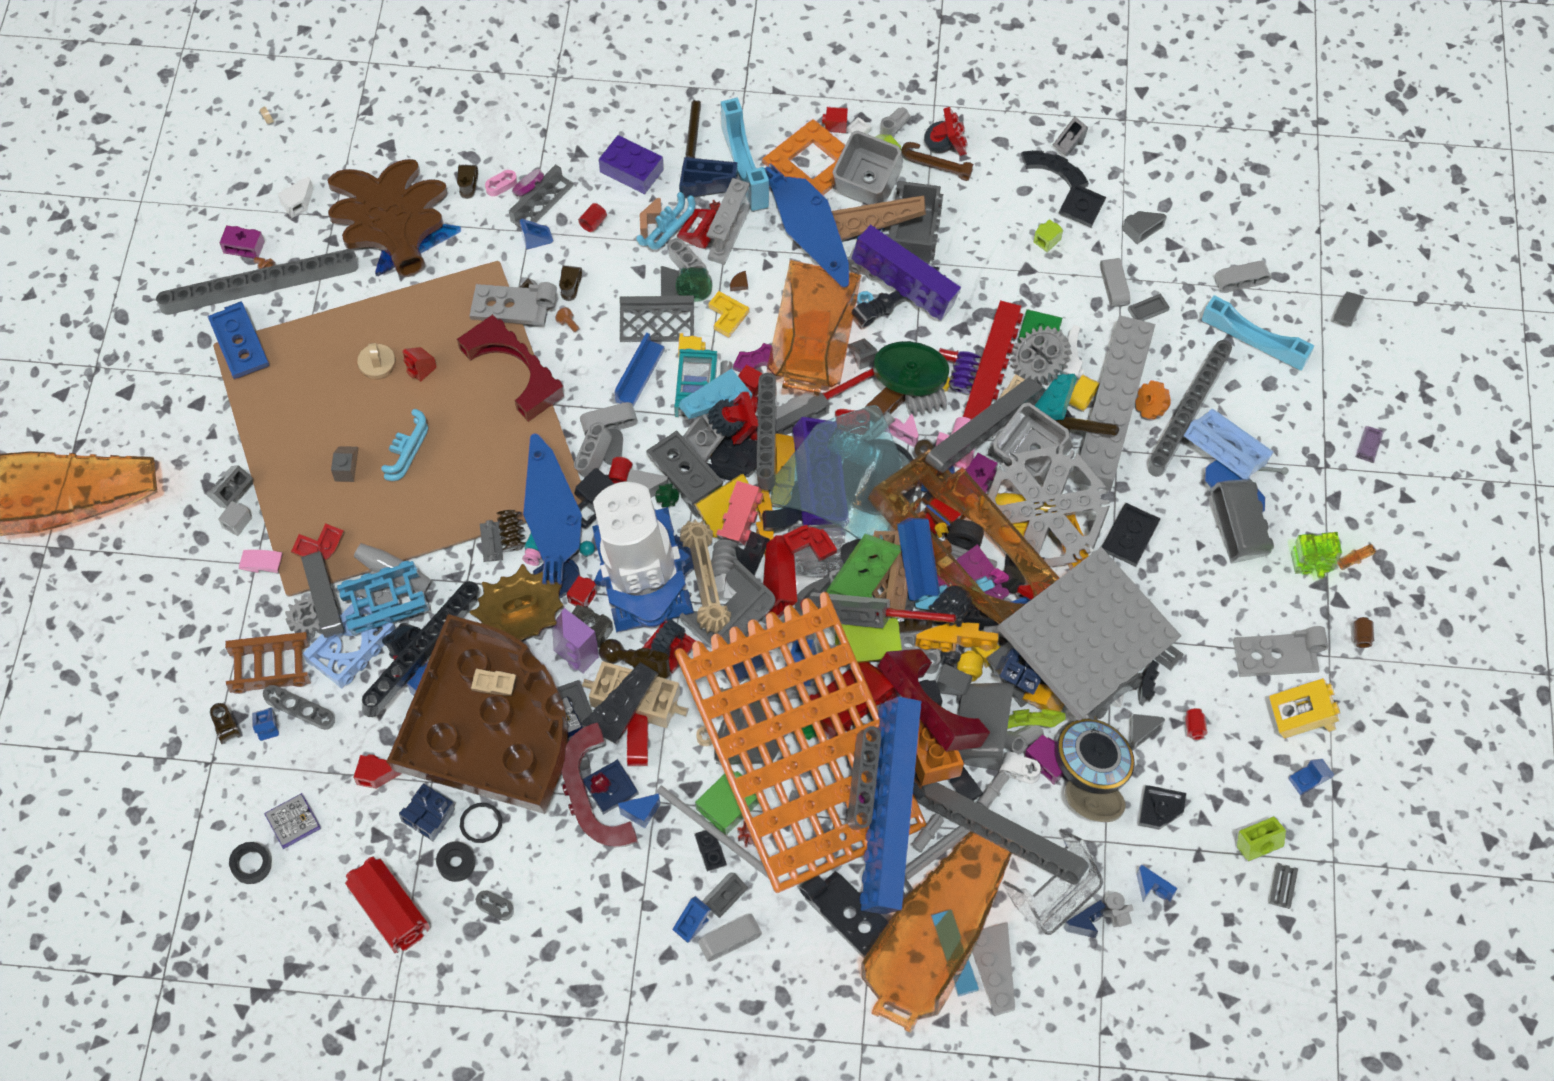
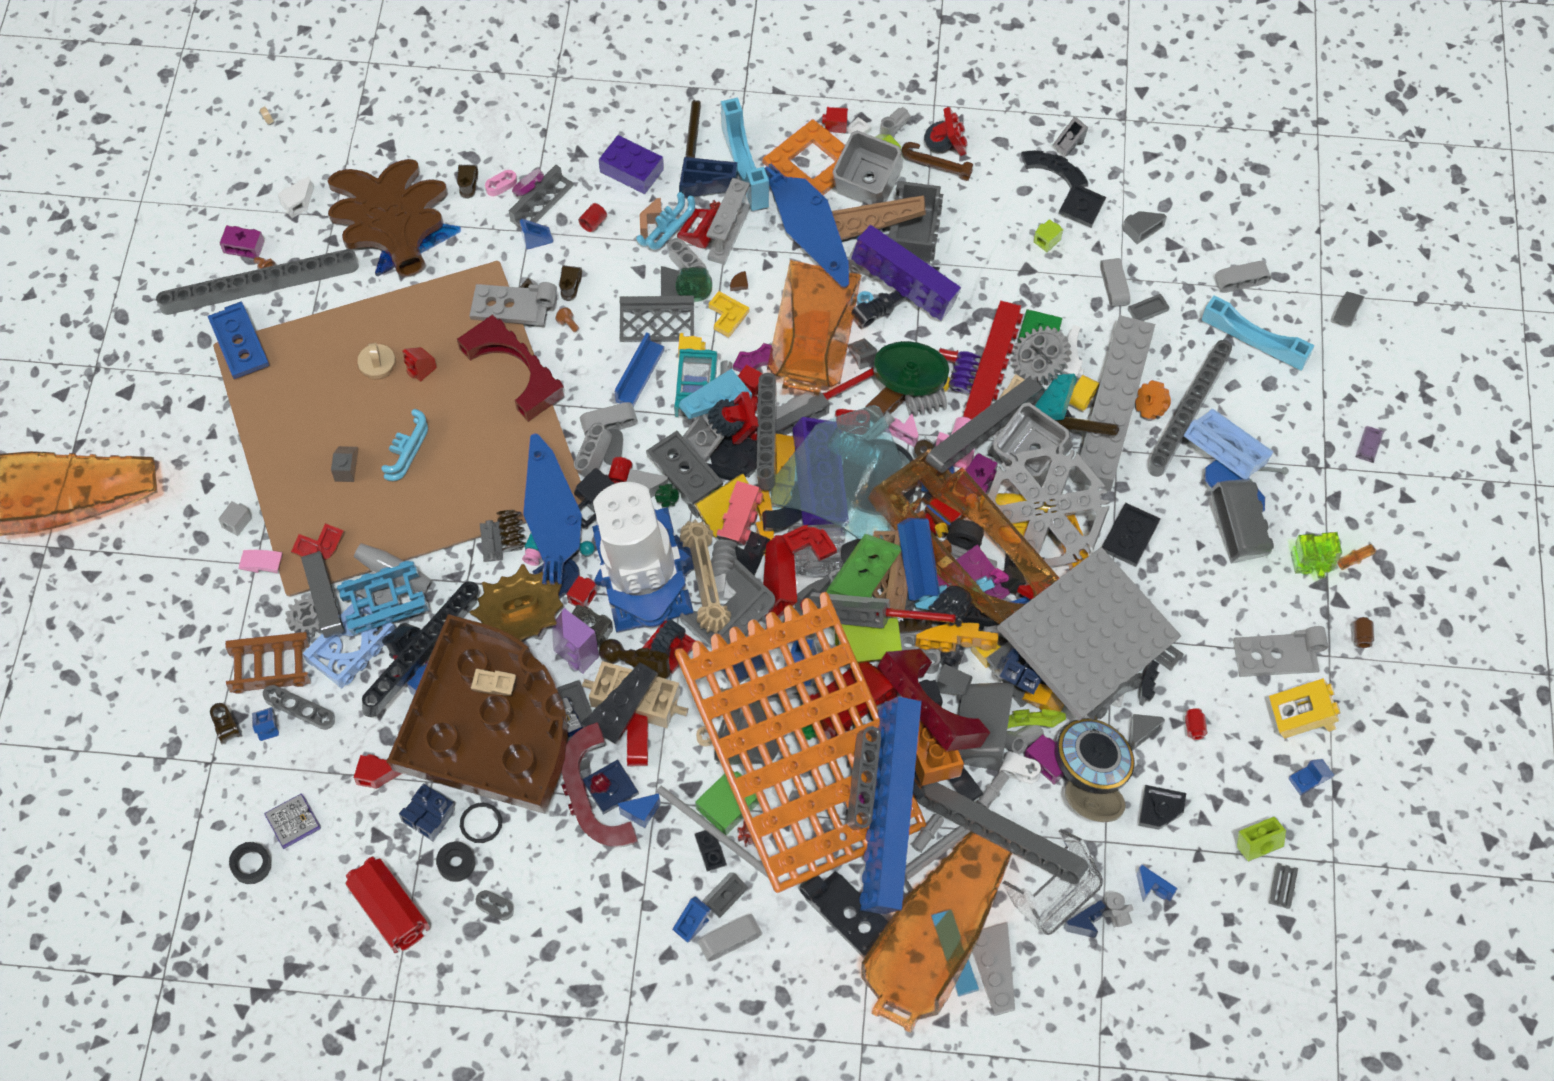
dark grey brick [206,465,253,507] -> none
yellow head [957,651,983,682] -> none

